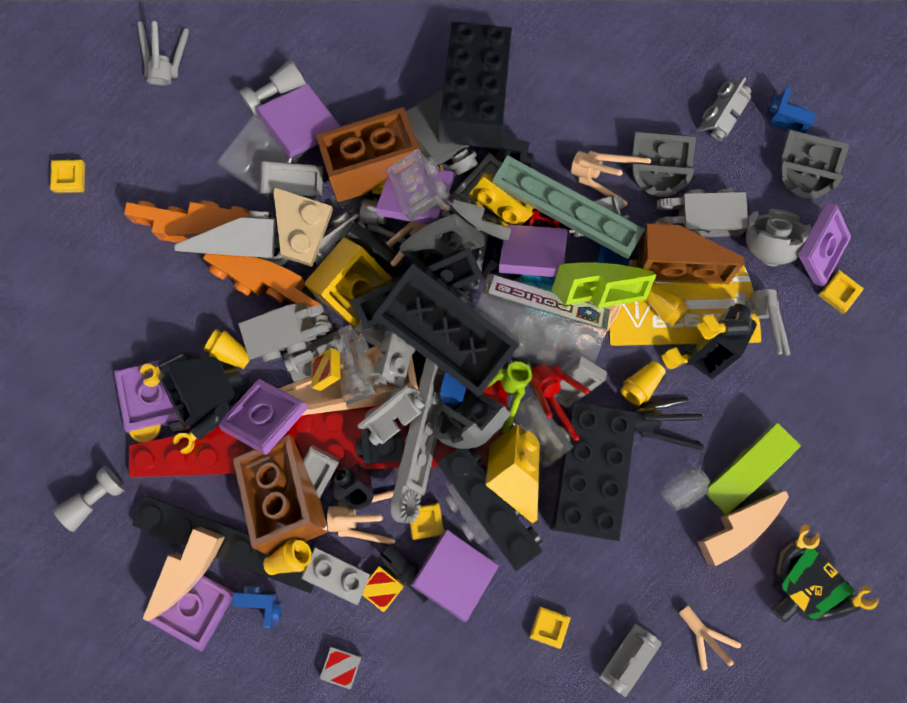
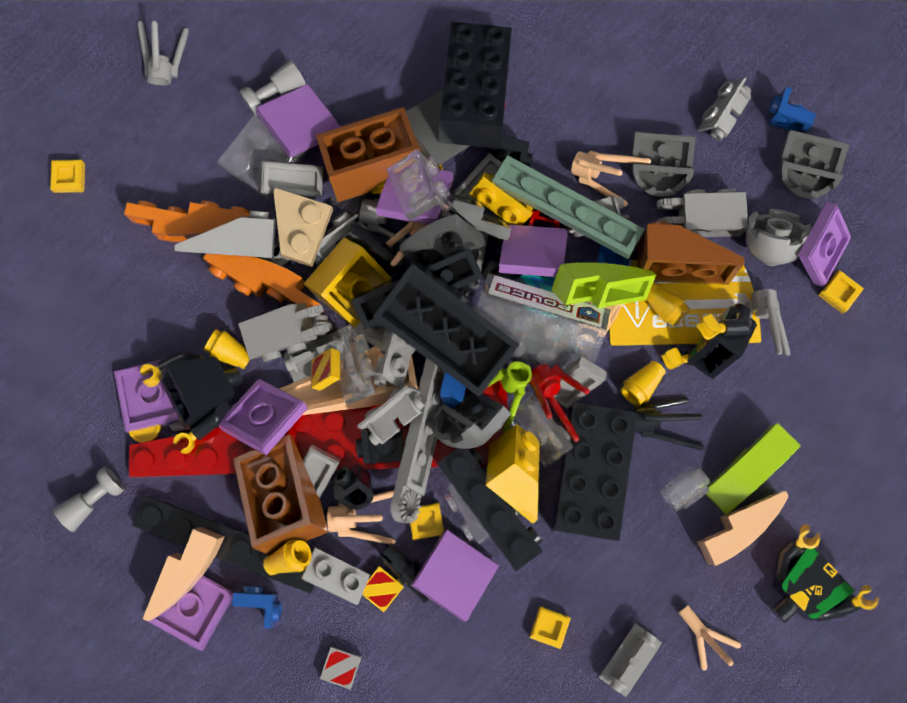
light grey plate [448,149,478,175] -> none

